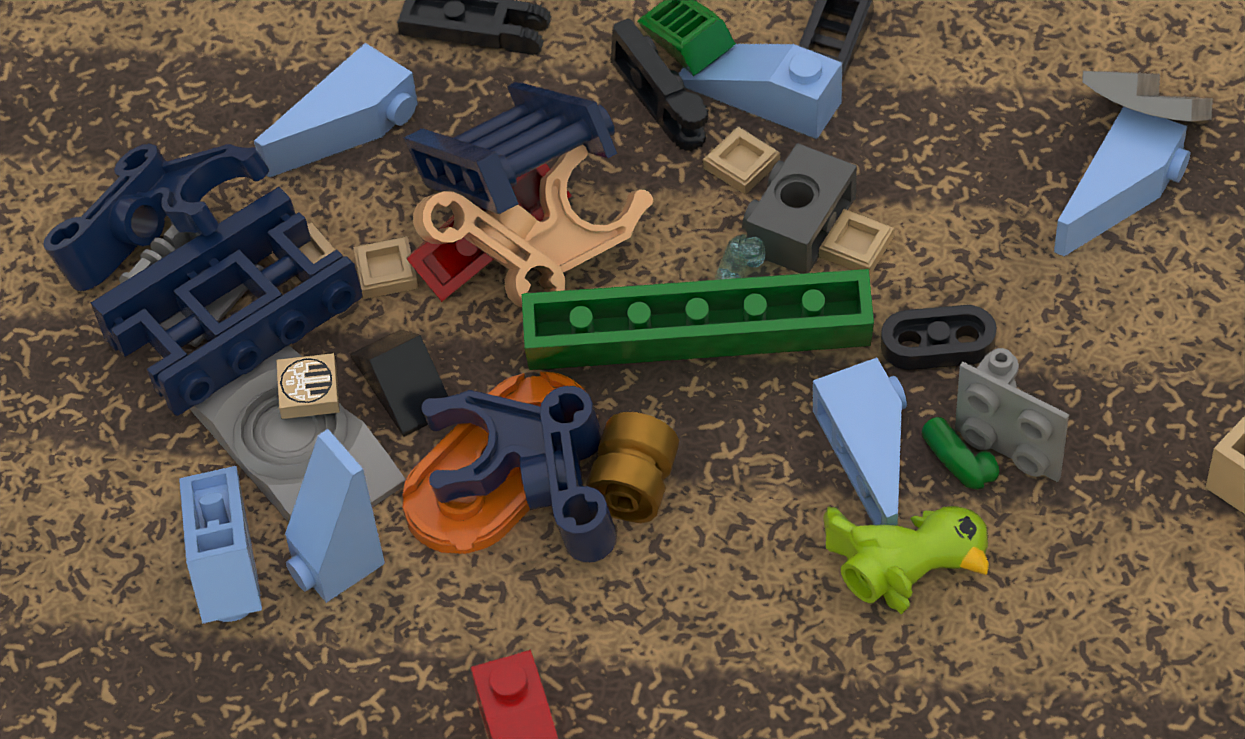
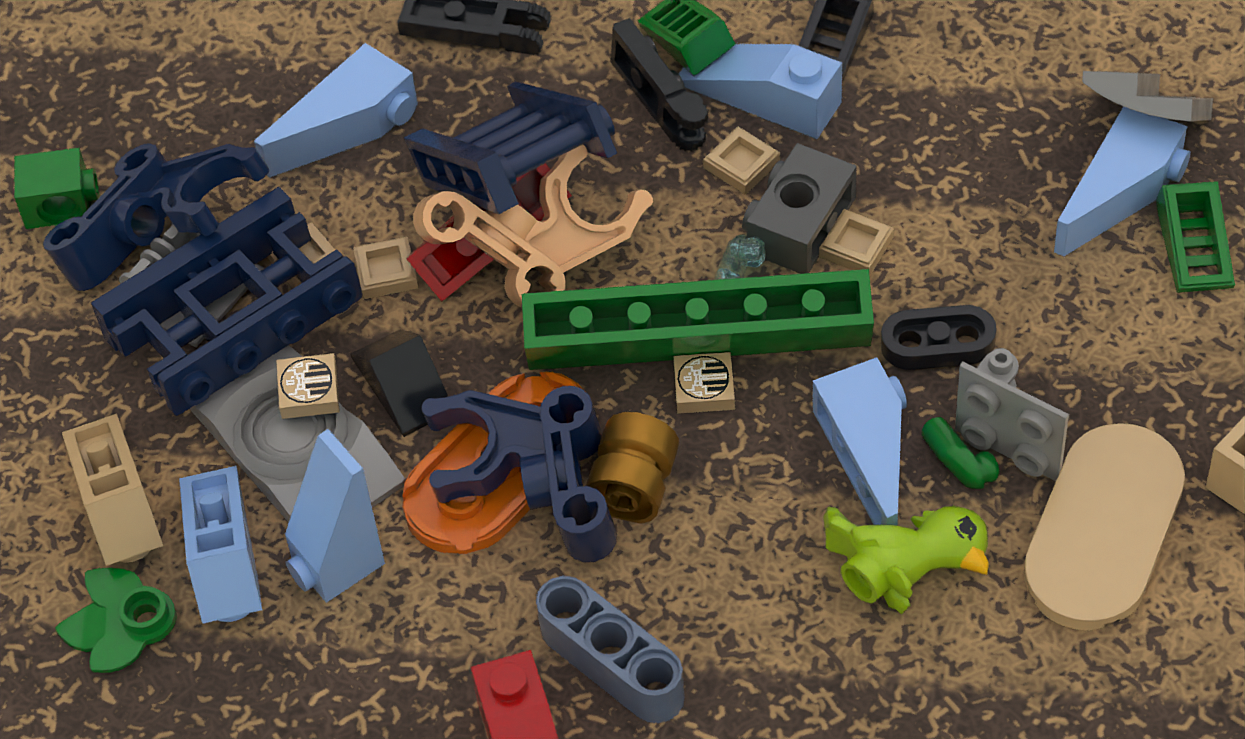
none -> green brick [14,147,100,229]
none -> green plate [55,568,177,673]
none -> tan slope [62,414,163,566]
none -> sand blue beam [536,576,684,723]
none -> tan tile [673,352,735,414]
none -> tan tile [1024,423,1185,630]
none -> green slope [1156,181,1235,293]

